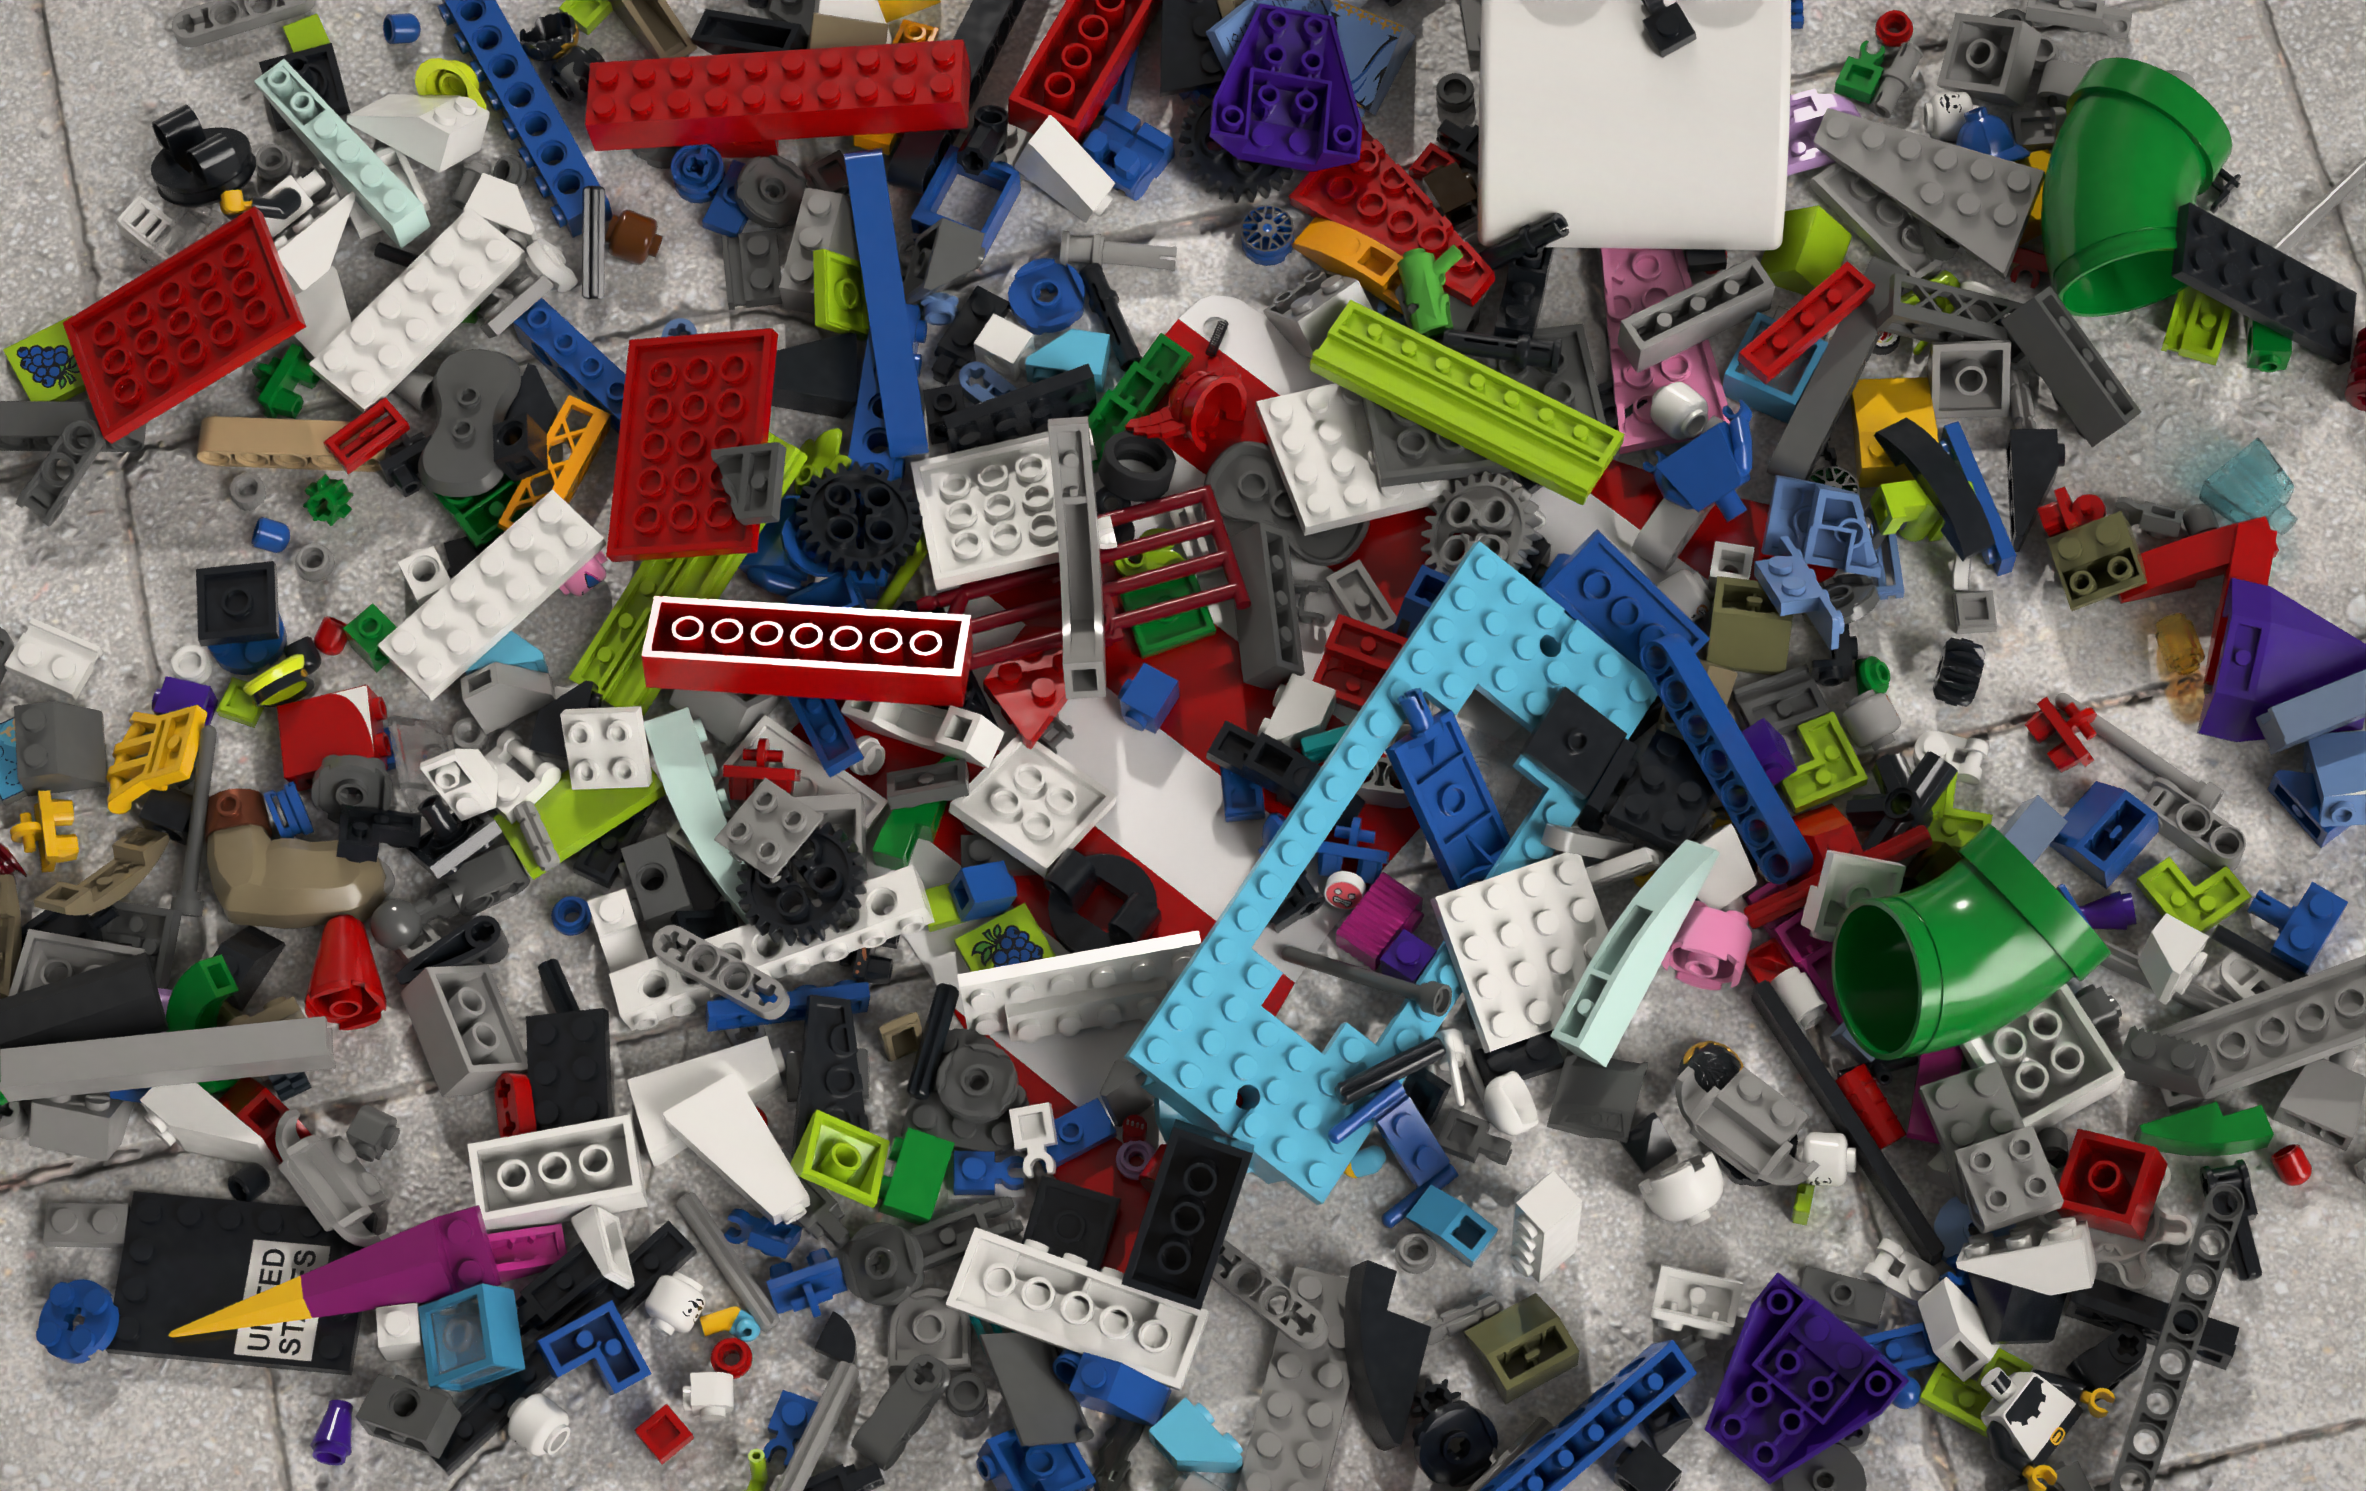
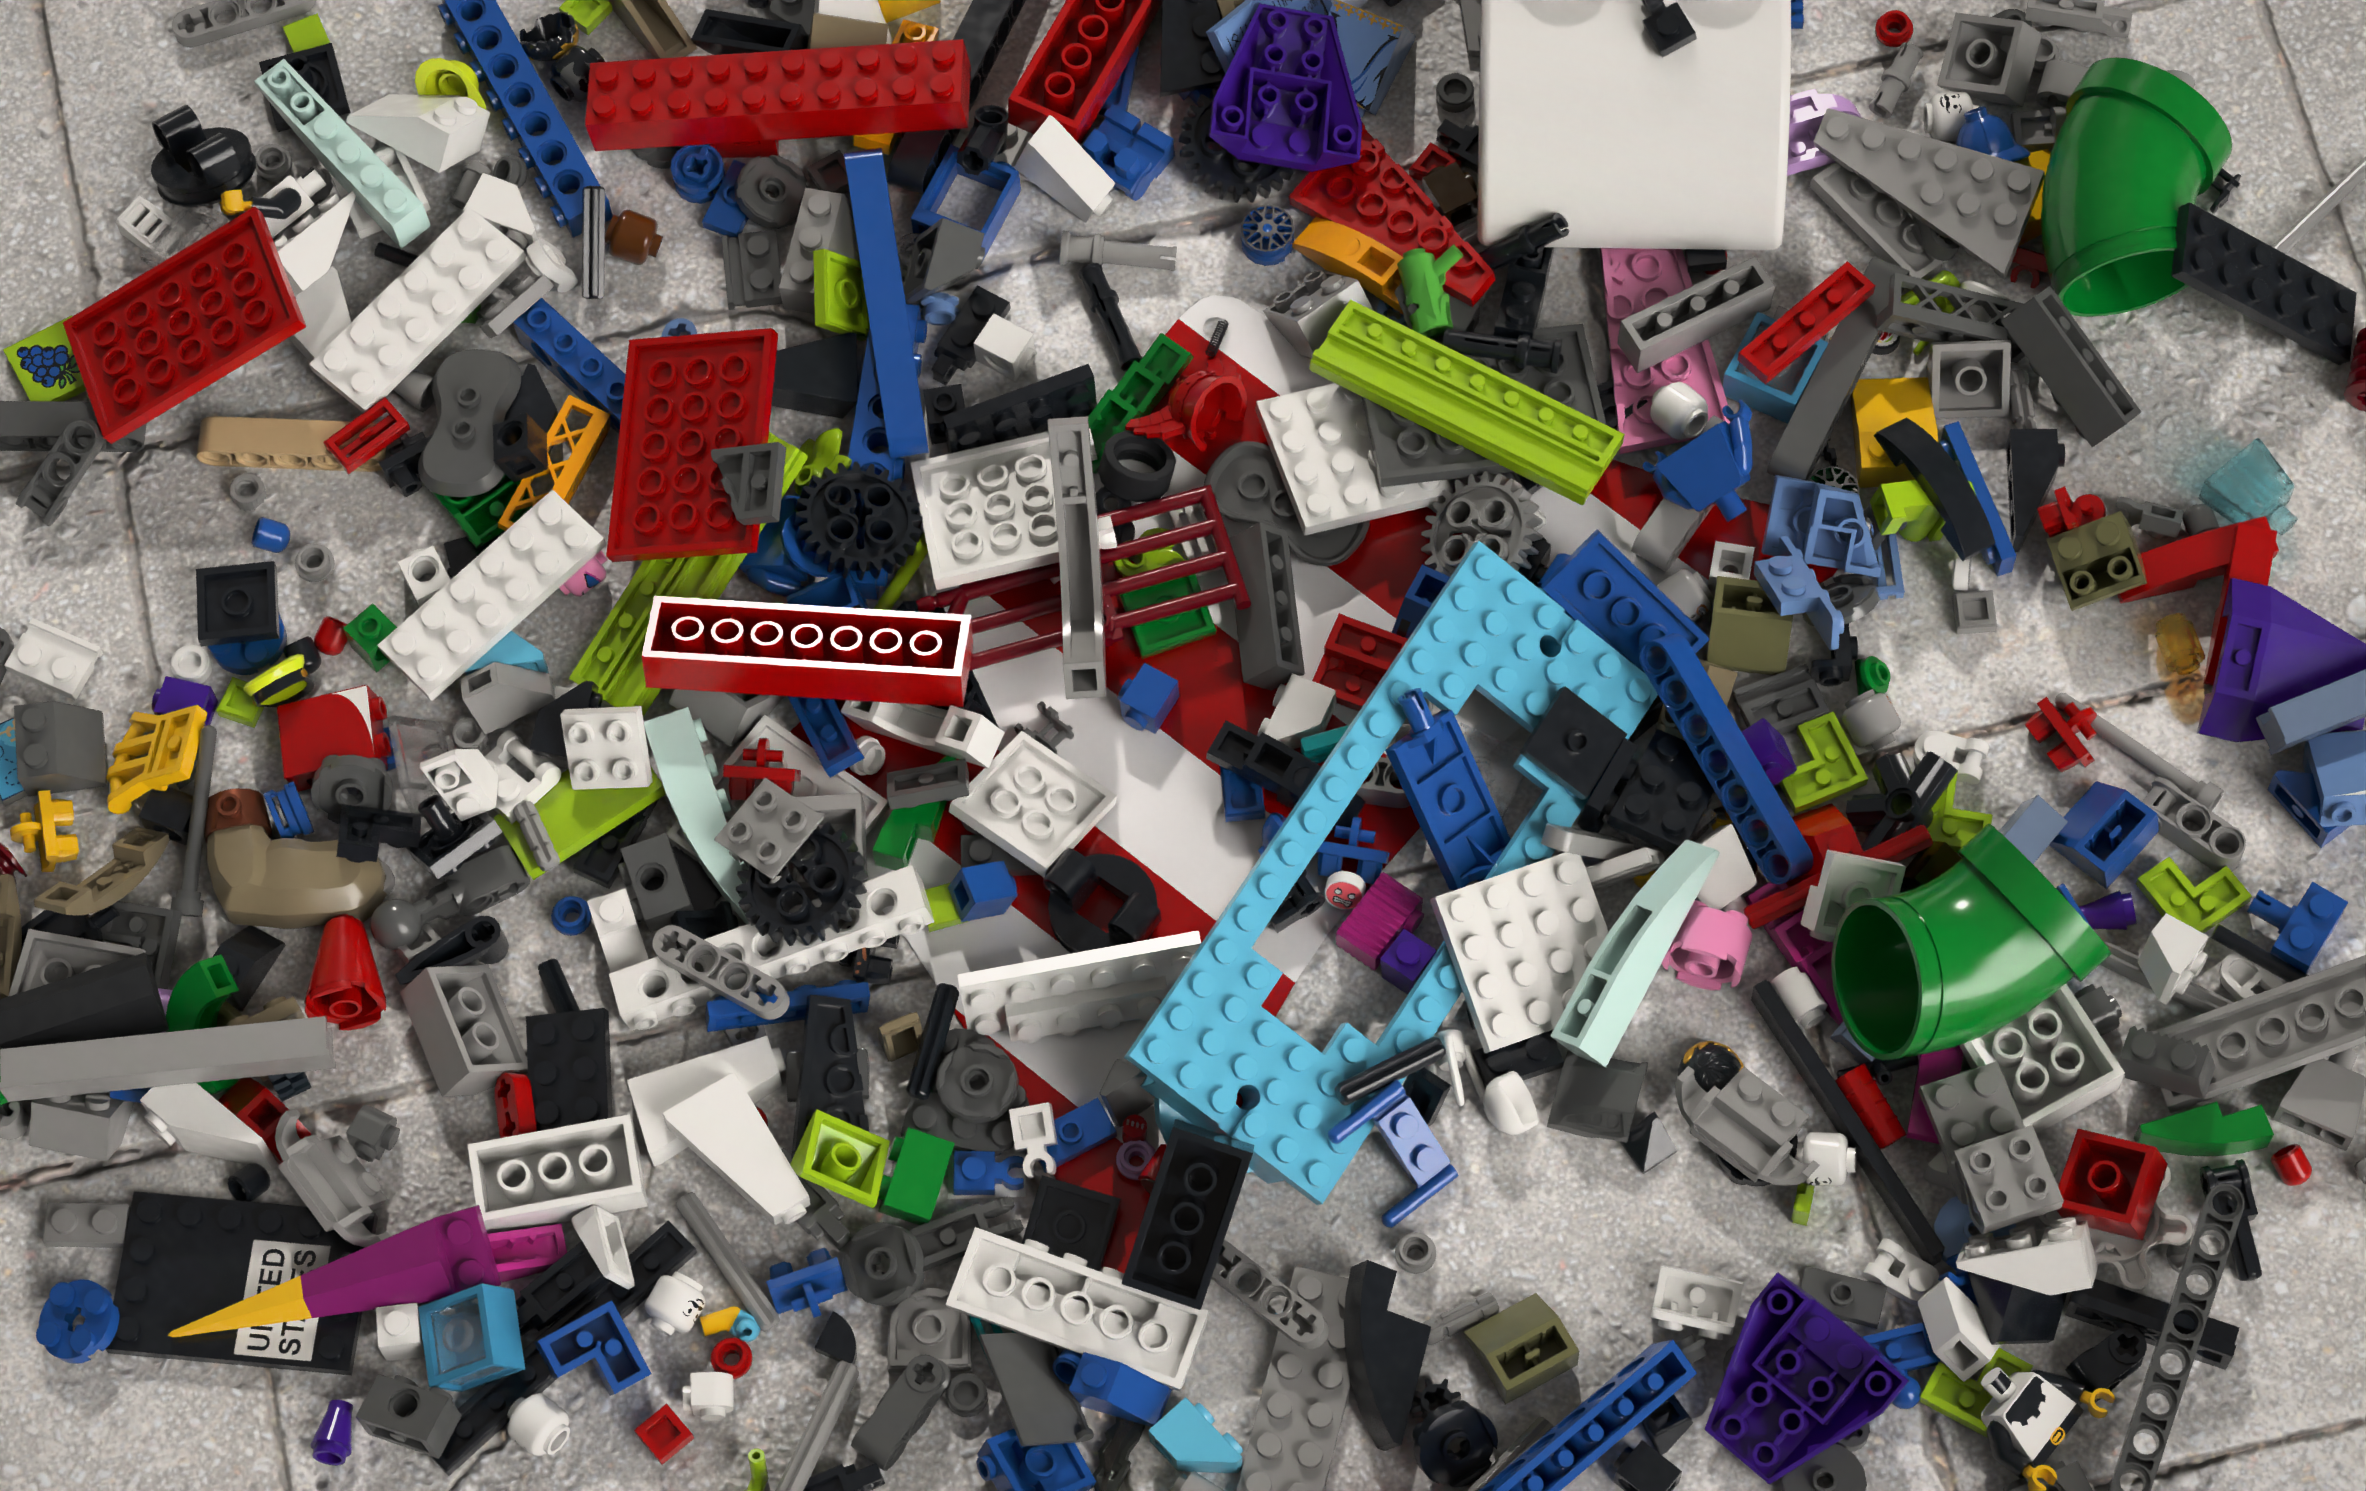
green hips [252,343,320,419] -> none
green gear [303,474,354,526] -> none
blue piece [383,13,421,44] -> none
blue plate [724,1209,803,1259] -> none
blue plate [763,1390,818,1469] -> none
tile [954,903,1056,972] -> none
medium blue beam [958,361,1017,405] -> none
red wing [983,625,1107,749] -> none
blue plate [1008,258,1085,335] -> none
medium azure slope [1025,329,1111,393] -> none
dark grey piece [1281,946,1452,1017] -> none
dark grey piece [1294,580,1330,624] -> none
light grey plate [1326,559,1397,632] -> none
medium azure arm [1343,1145,1386,1178] -> none
dark azure slope [1406,1185,1498,1268] -> none
dark grey plate [1437,1108,1512,1166] -> none
white wedge [1511,1171,1582,1283] -> none
white cylinder [1638,1151,1723,1226] -> none
red tile [1744,937,1795,985] -> none
lime slope [1760,205,1852,296] -> none
green plate [1834,40,1885,104] -> none
black gear [1933,637,1986,707] -> none
dark grey piece [2037,1127,2069,1169] -> none
lime plate [2161,286,2232,366] -> none
green brick [2246,318,2292,372] -> none

